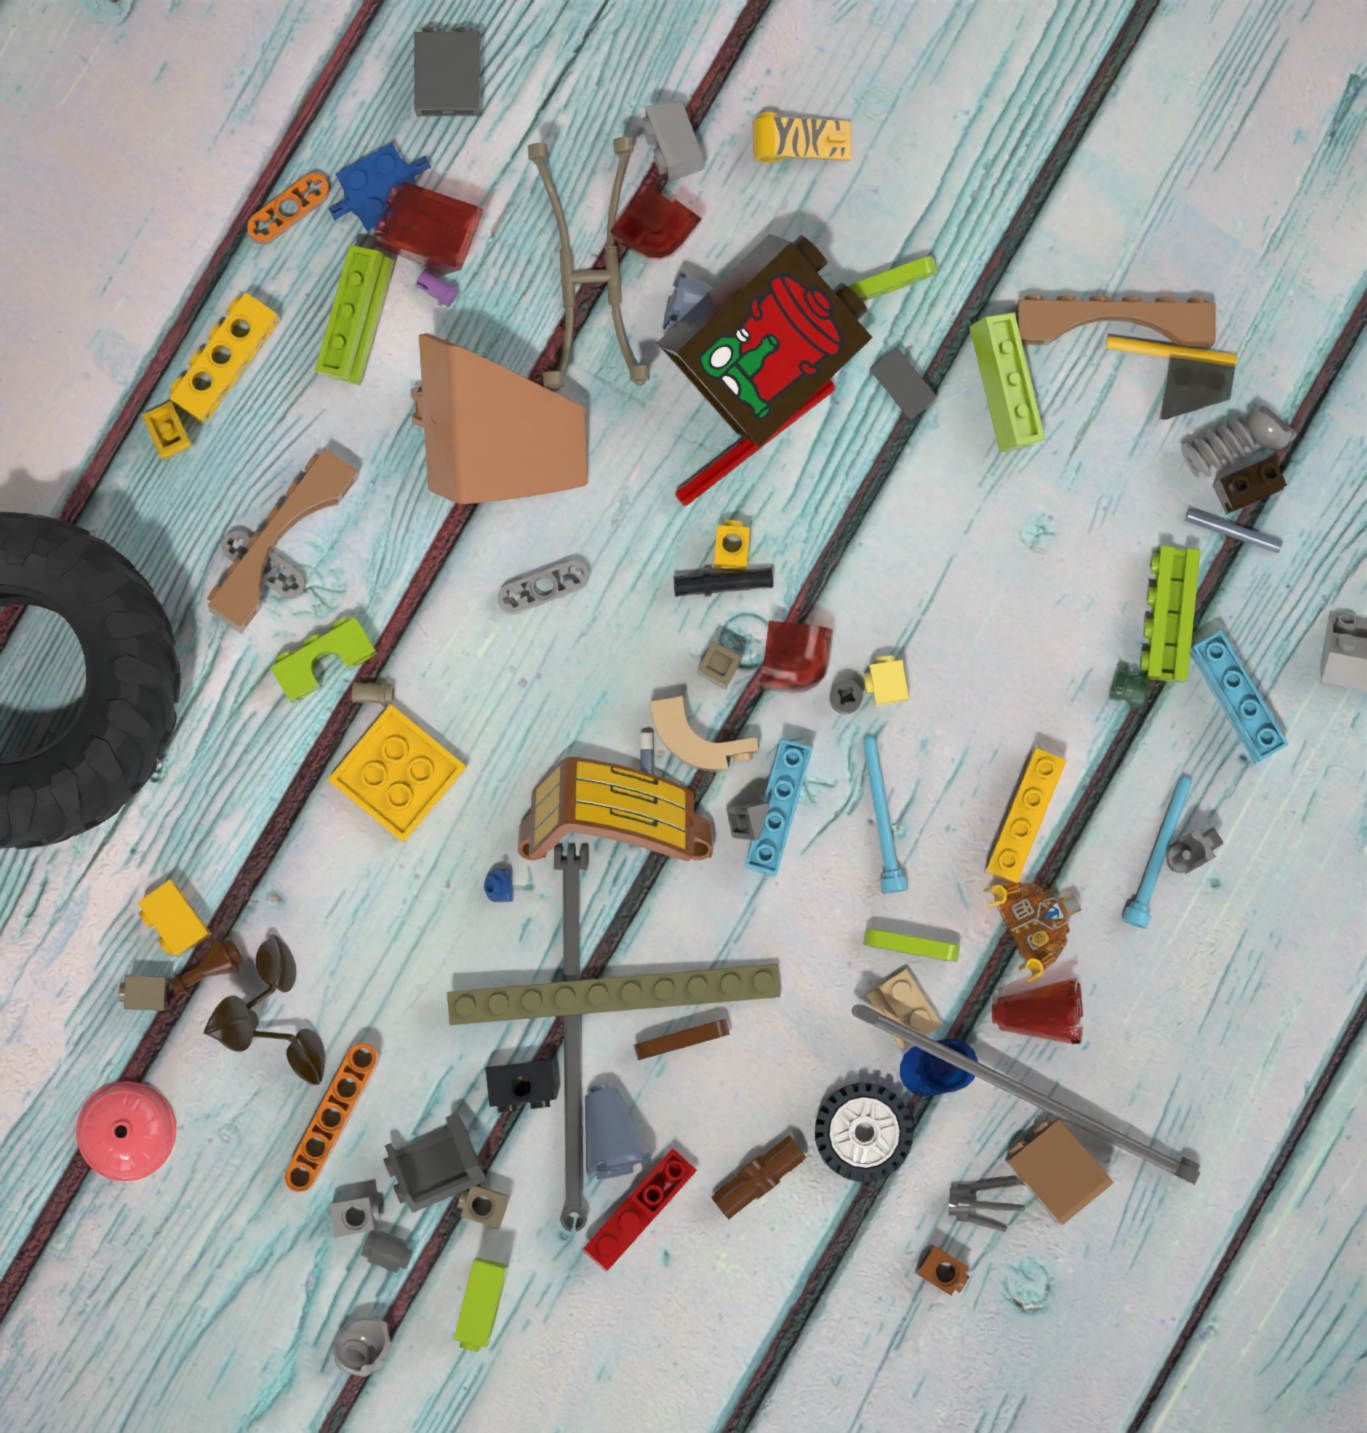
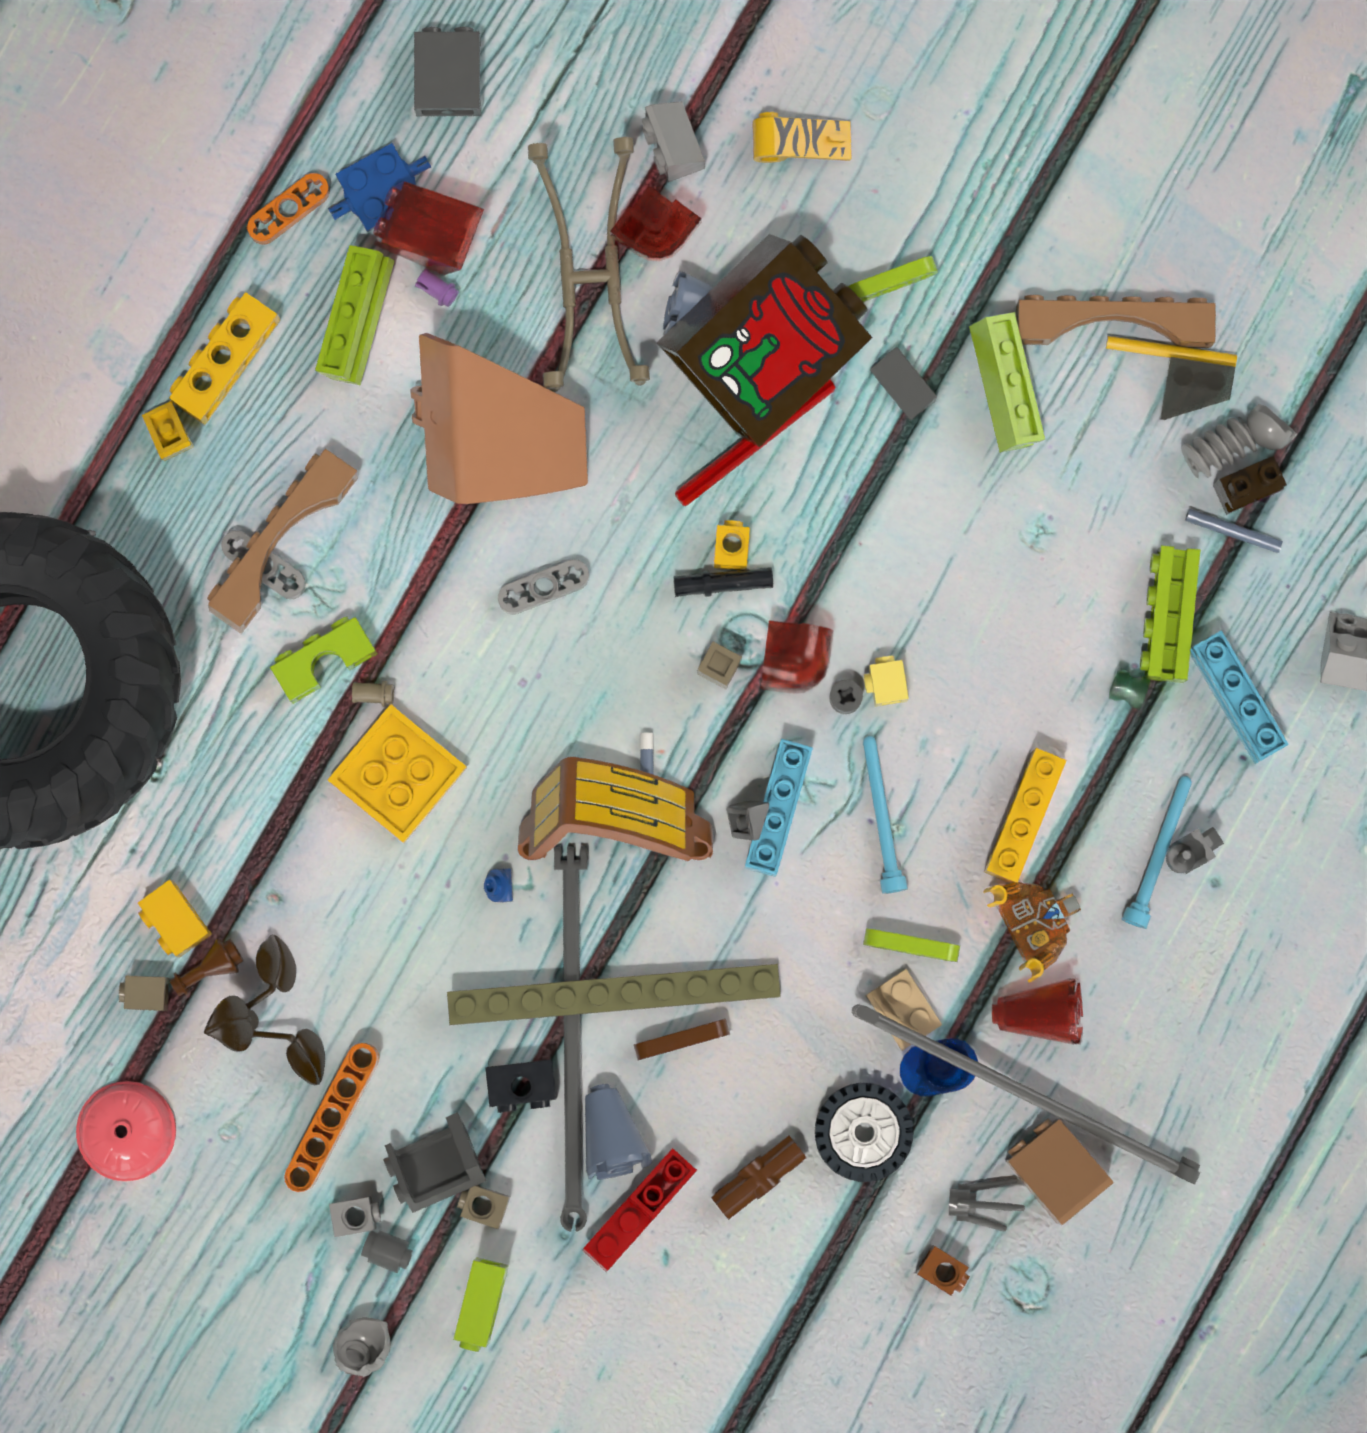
tan arch [650,696,759,772] -> none

